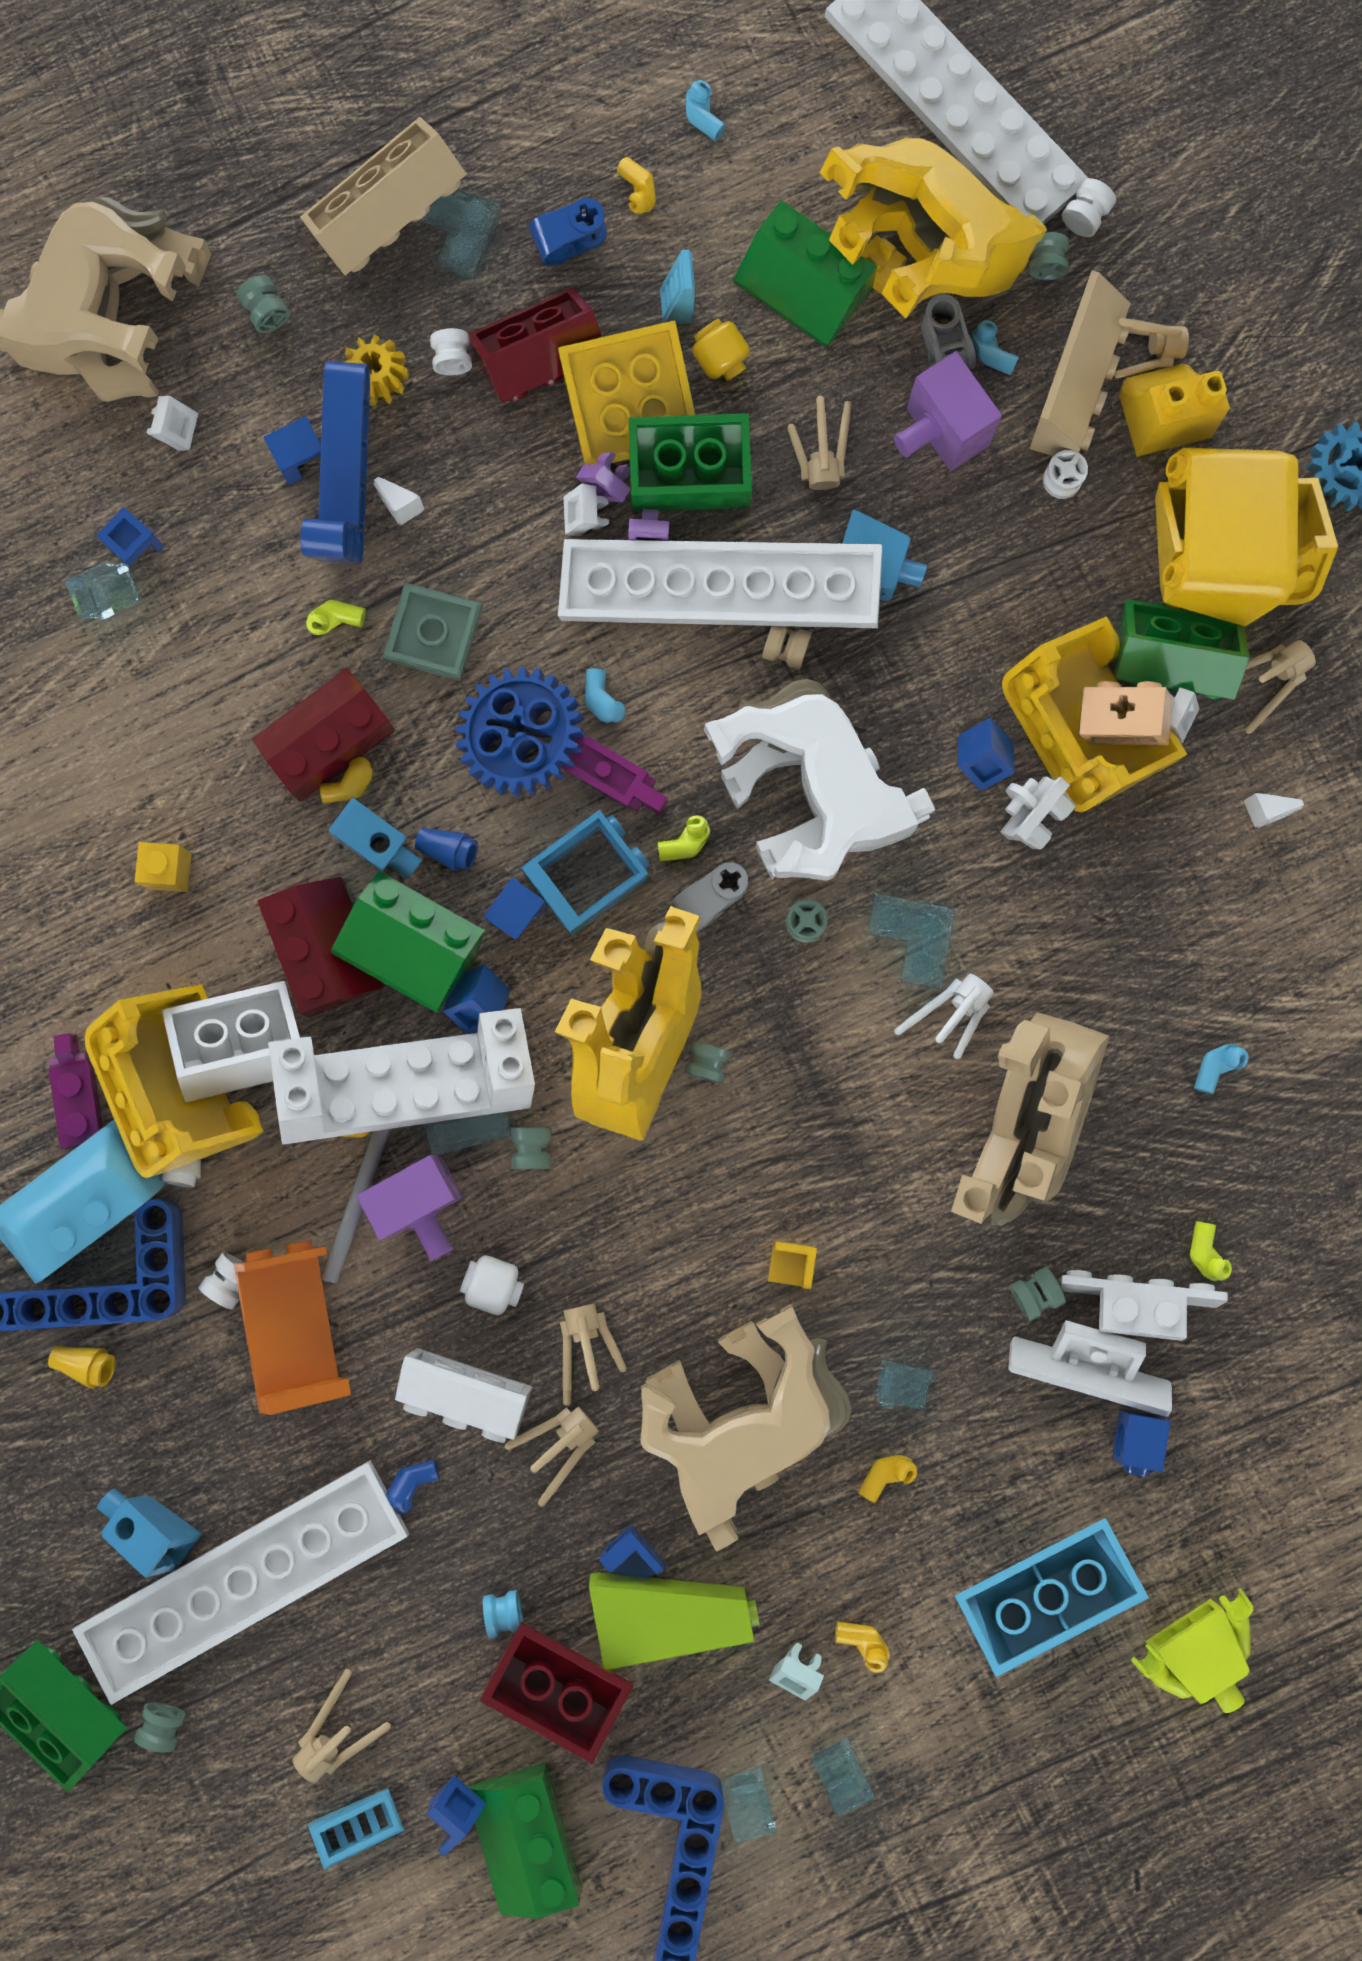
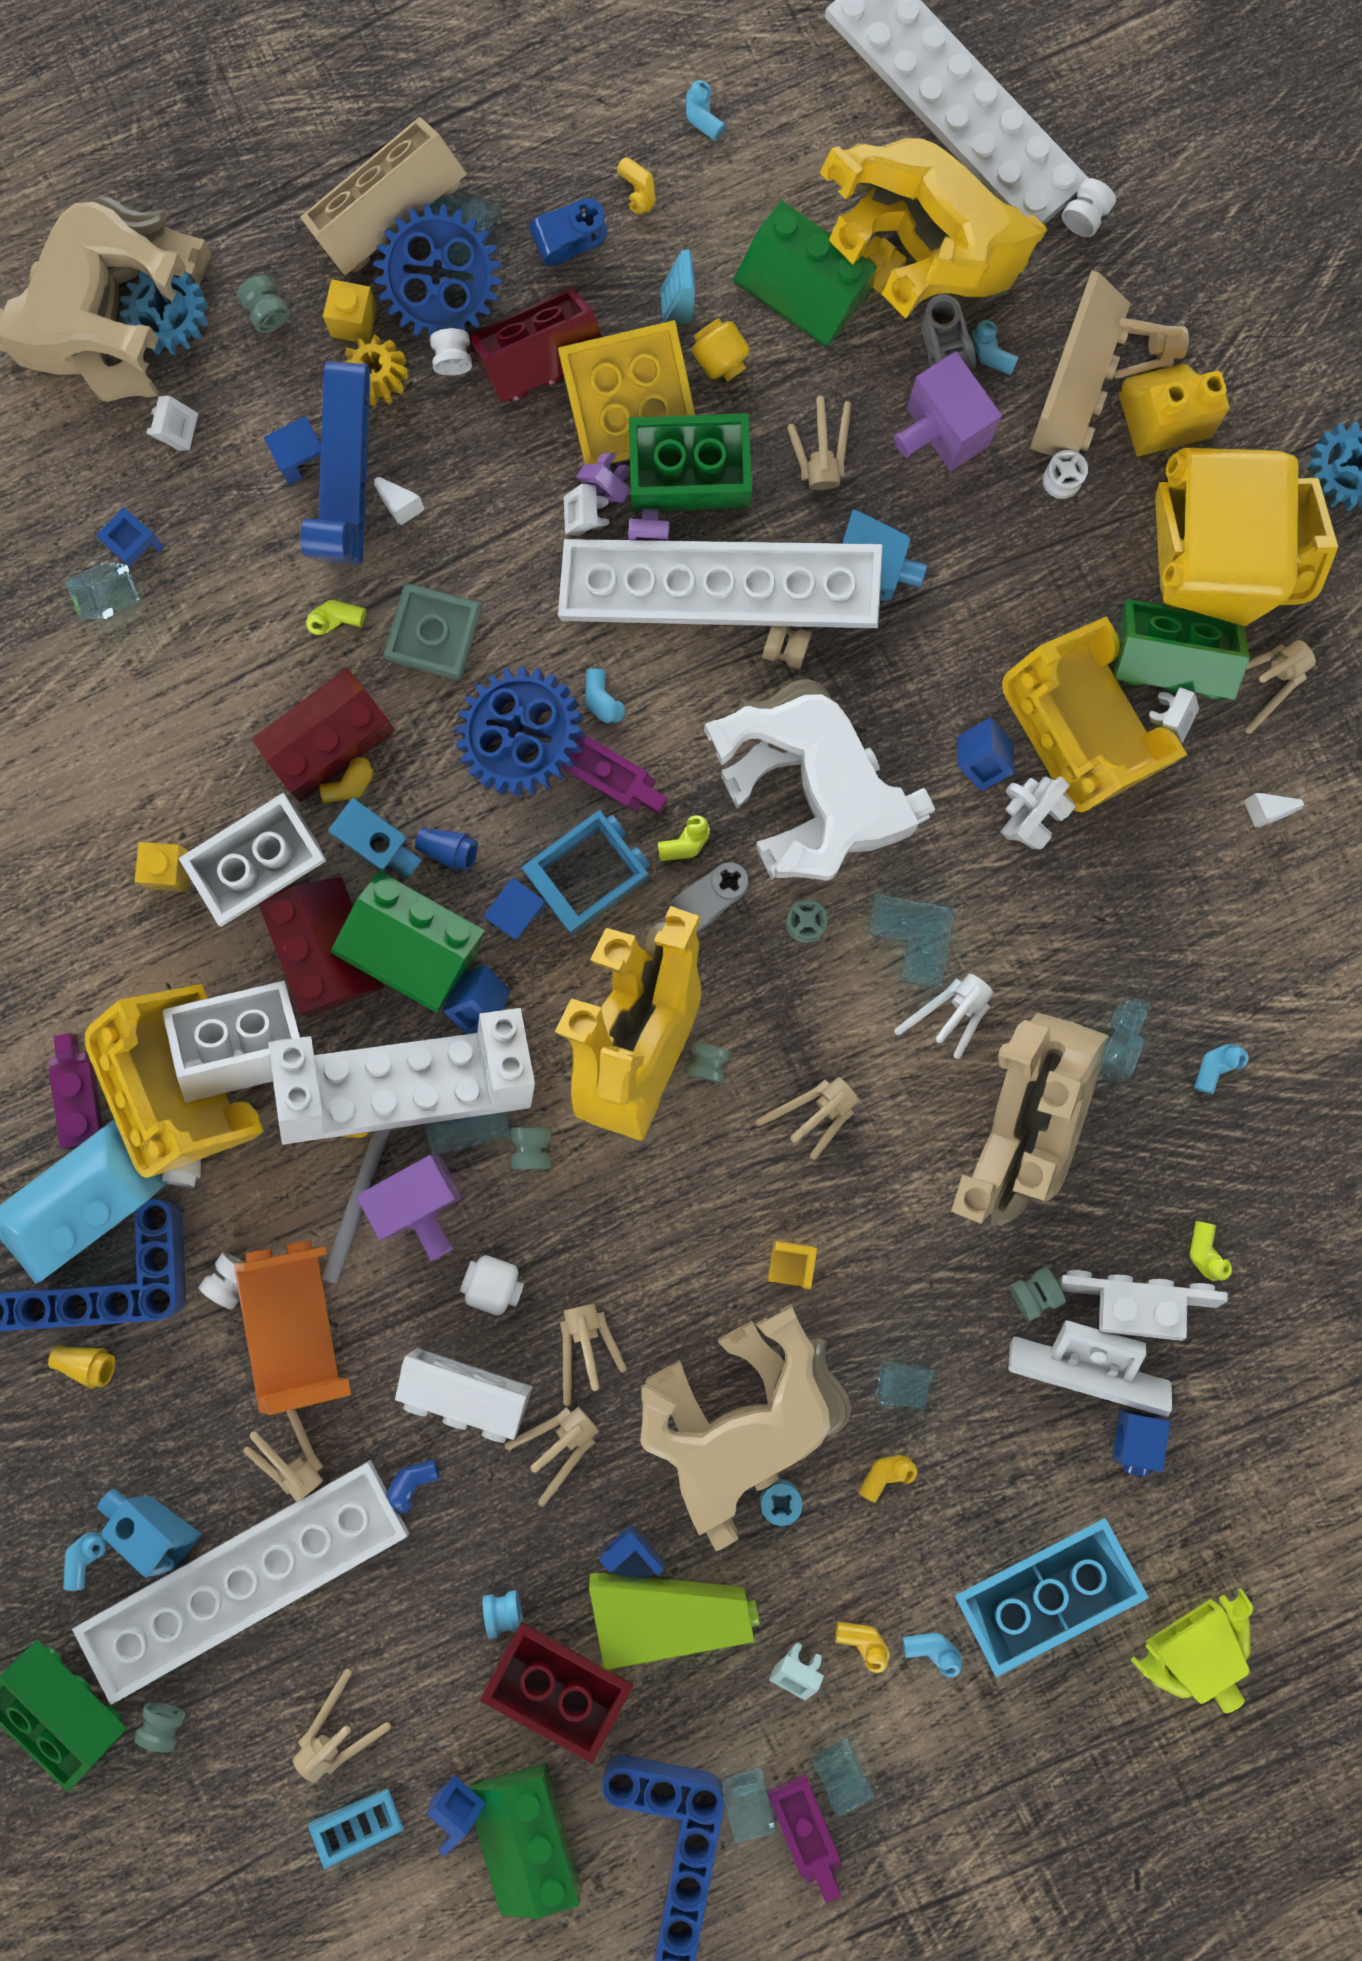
sand green wheel [1029,232,1069,281] -> none
light nougat brick [1079,681,1173,746] -> none
none -> medium azure arm [63,1532,107,1591]
none -> dark azure gear [120,271,209,355]
none -> white slope [178,793,326,927]
none -> tan plant [243,1409,323,1502]
none -> yellow brick [323,279,377,344]
none -> blue gear [373,204,503,337]
none -> tan plant [755,1077,859,1160]
none -> medium azure wheel [759,1478,803,1526]
none -> magenta hinge [767,1774,842,1903]
none -> medium azure arm [902,1633,962,1677]
none -> clear light blue plate [1098,998,1151,1082]

